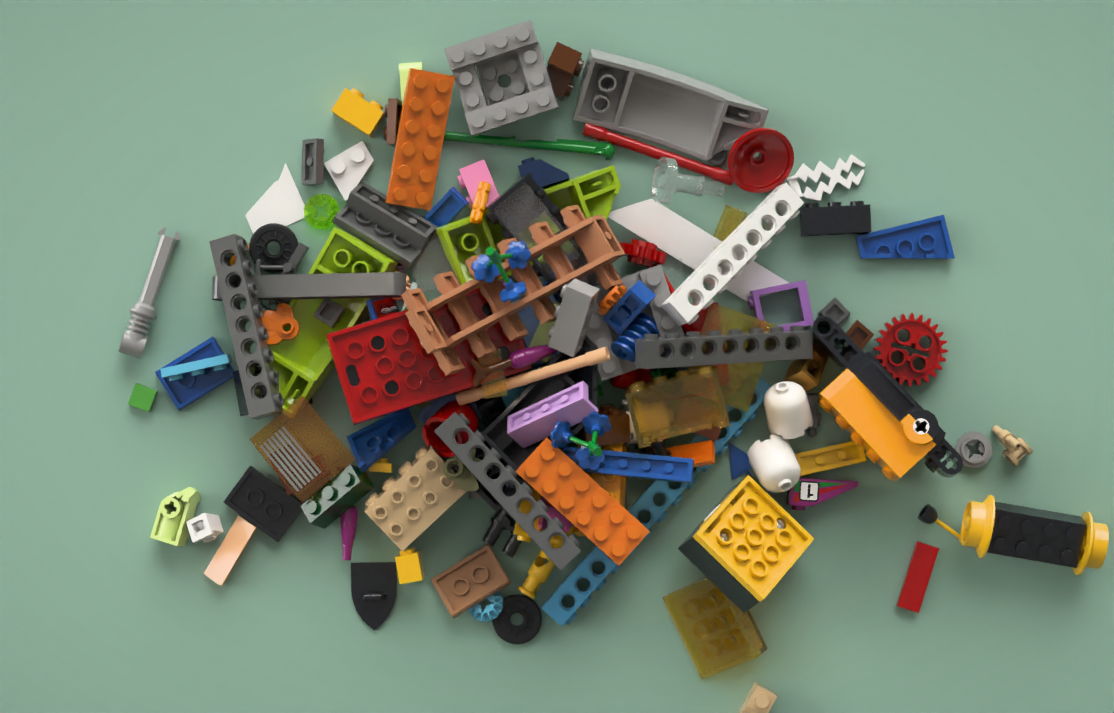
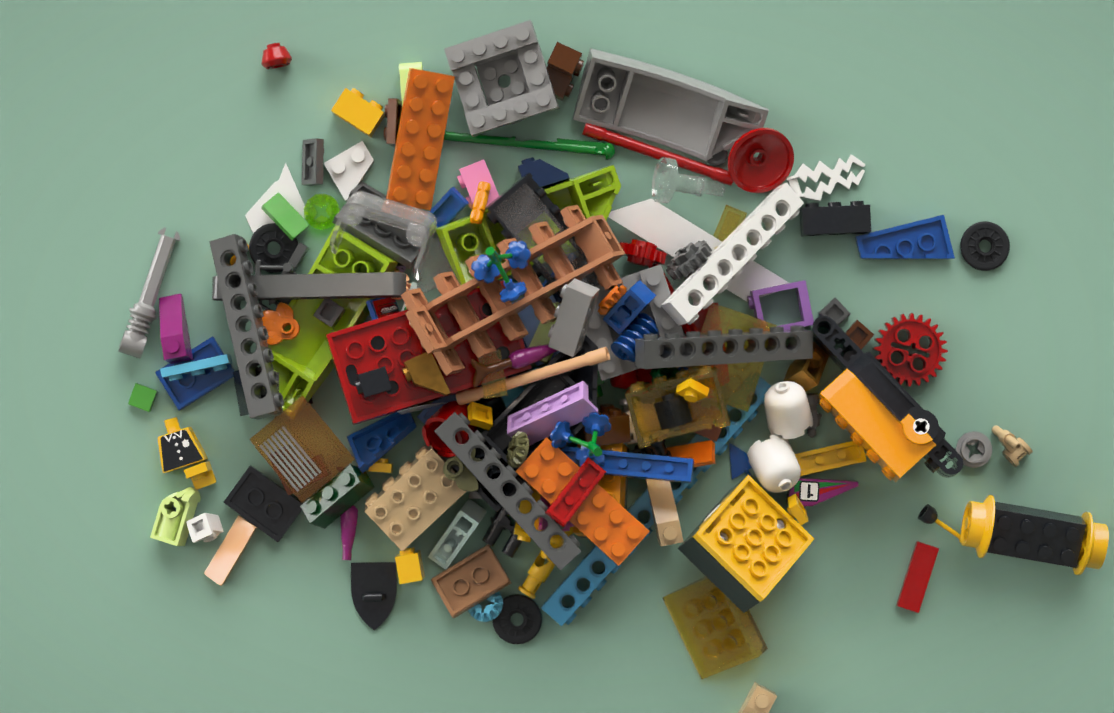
none -> torso [158,417,208,473]
none -> magenta slope [159,293,193,364]
none -> yellow bracket [184,461,217,490]
none -> red cone [261,43,292,69]
none -> bright green tile [261,192,309,241]
none -> clear windscreen [330,191,437,280]
none -> black brick [355,367,392,398]
none -> white sticker [397,402,448,415]
none -> pearl gold slope [402,352,450,396]
none -> light aqua slope [428,499,487,570]
none -> yellow plate [467,401,493,430]
none -> olive gear [506,431,529,468]
none -> red tile [545,457,606,527]
none -> tan slope [646,479,684,547]
none -> black brick [654,392,693,430]
none -> dark grey gear [666,240,712,280]
none -> yellow plate [676,378,709,403]
none -> yellow plate [787,494,808,525]
none -> black wheel [960,221,1010,271]

